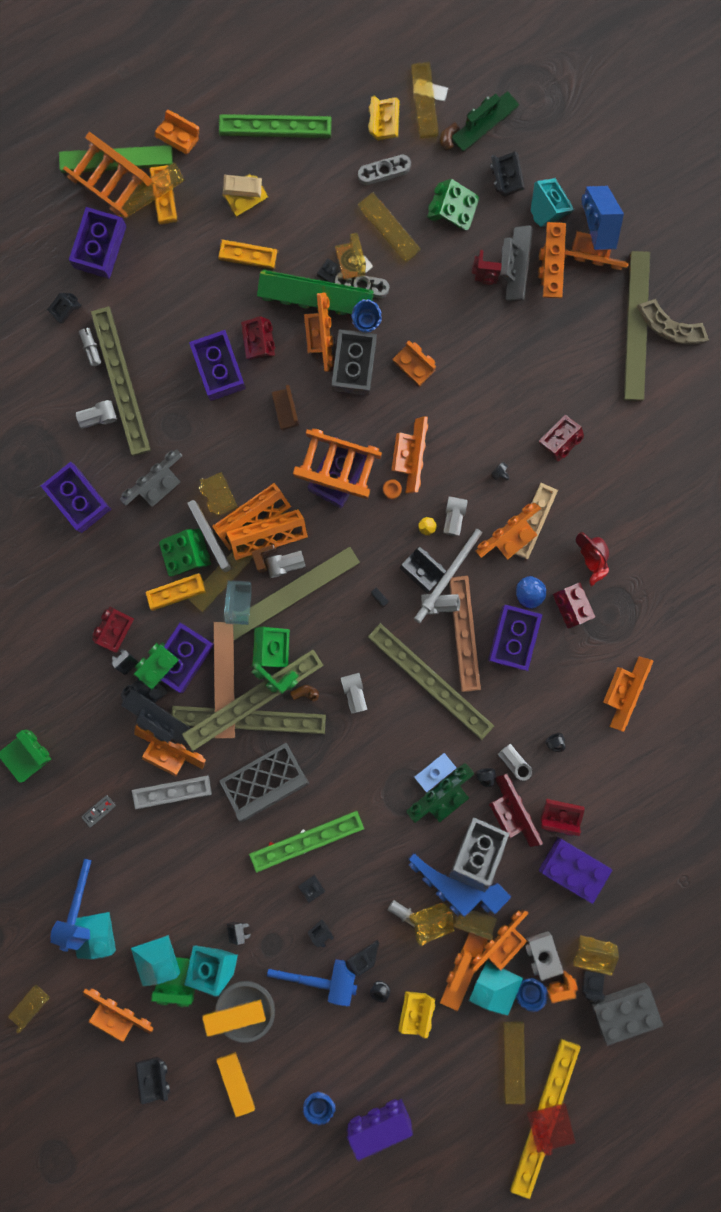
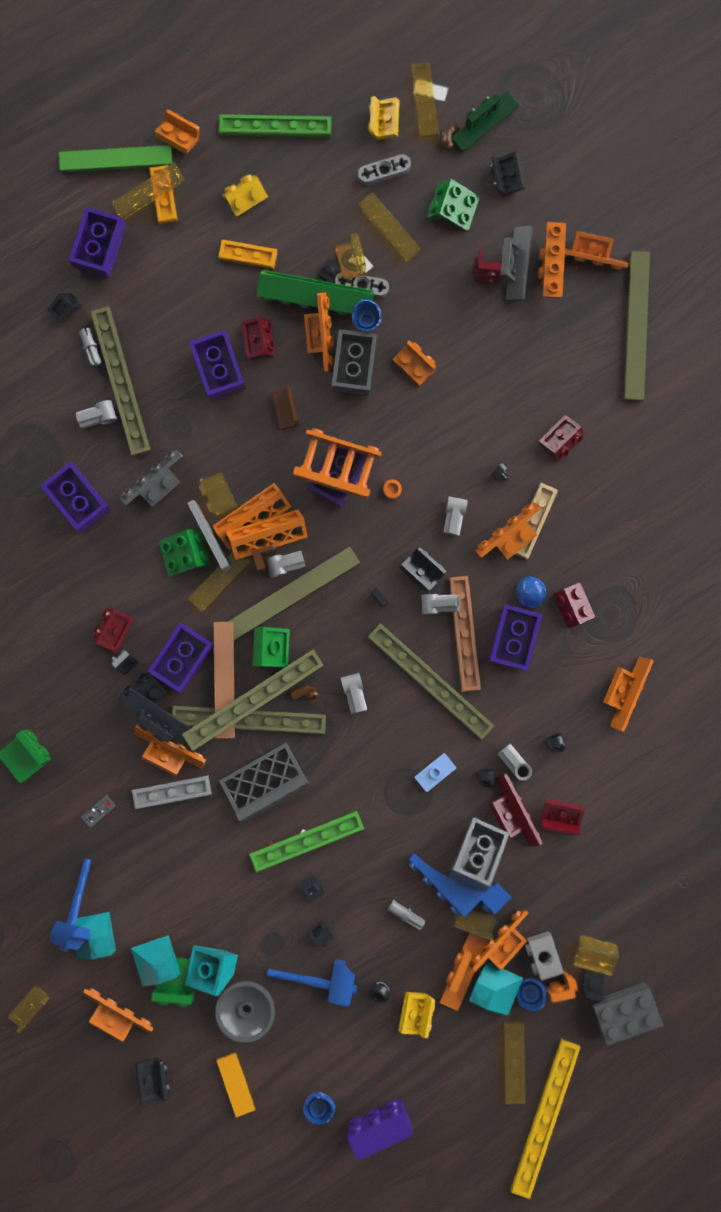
orange fence [63,131,153,217] -> none
green bracket [134,642,179,689] -> none
light orange tile [146,573,206,611] -> none
light orange tile [203,1000,266,1037] -> none
tan tile [223,175,262,198] -> none
clear light blue panel [224,581,252,625] -> none
black tile [227,922,250,945] -> none
green bracket [250,663,299,693] -> none
black tile [347,940,379,977] -> none
orange bracket [392,416,428,494] -> none
dark green bracket [406,763,474,823] -> none
clear yellow bracket [410,903,454,945] -> none
light grey bar [414,529,482,623] -> none
yellow rock [419,517,437,535] -> none
clear red hinge [527,1103,576,1155] -> none
teal slope [531,179,574,227] -> none
dark purple brick [539,837,612,904] -> none
hair [575,532,609,586] -> none
blue wedge [581,186,624,250] -> none
dark tan tile [637,299,709,345] -> none

